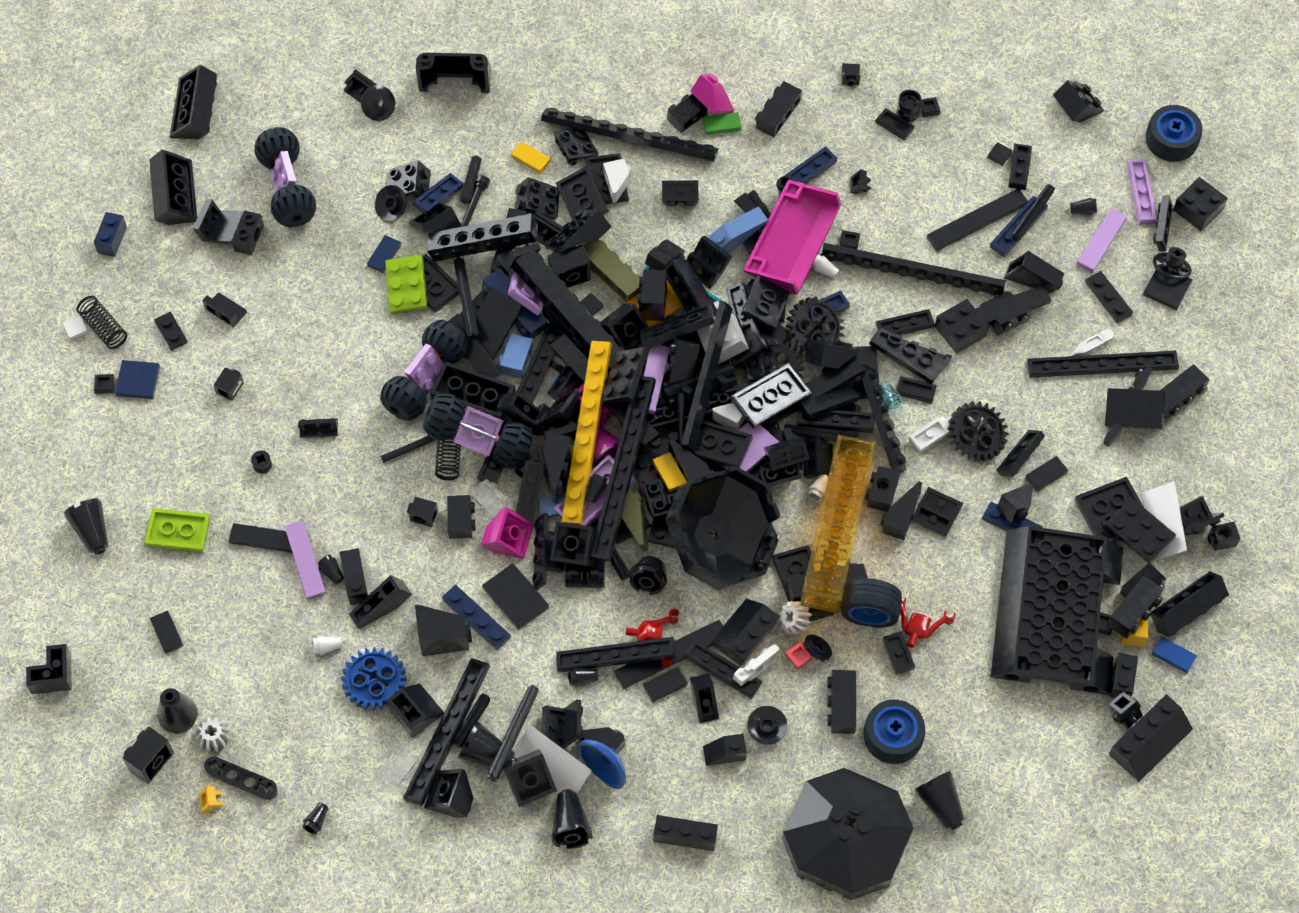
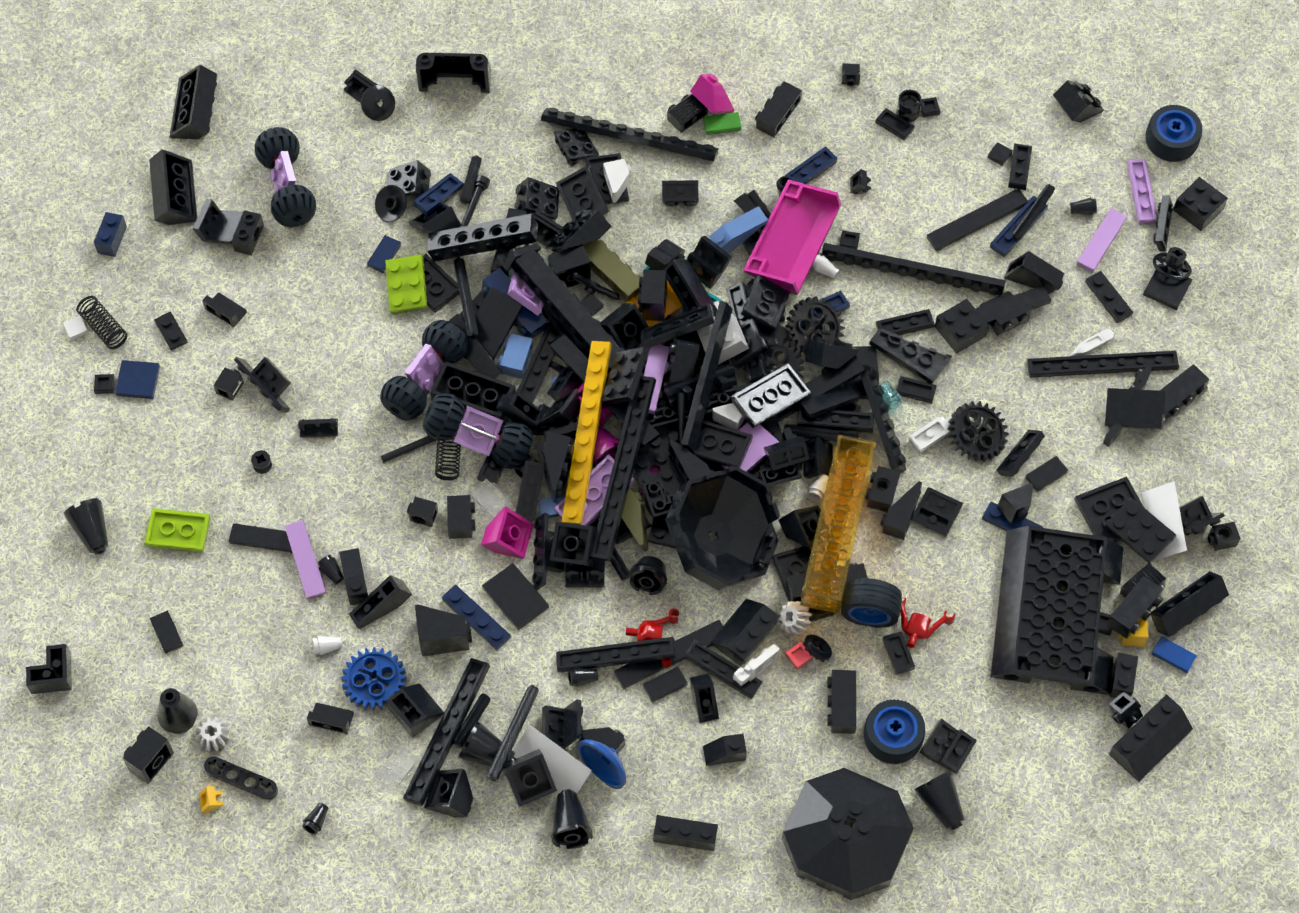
yellow tile [511,141,551,174] -> none
black cone [584,473,608,503] -> none
yellow tile [653,452,687,493] -> none
black dish [747,706,788,745] -> none
none -> black bracket [233,357,291,412]
none -> black panel [307,703,354,734]
none -> black piece [571,272,620,300]
none -> black slope [778,505,834,547]
none -> black slope [919,719,977,773]

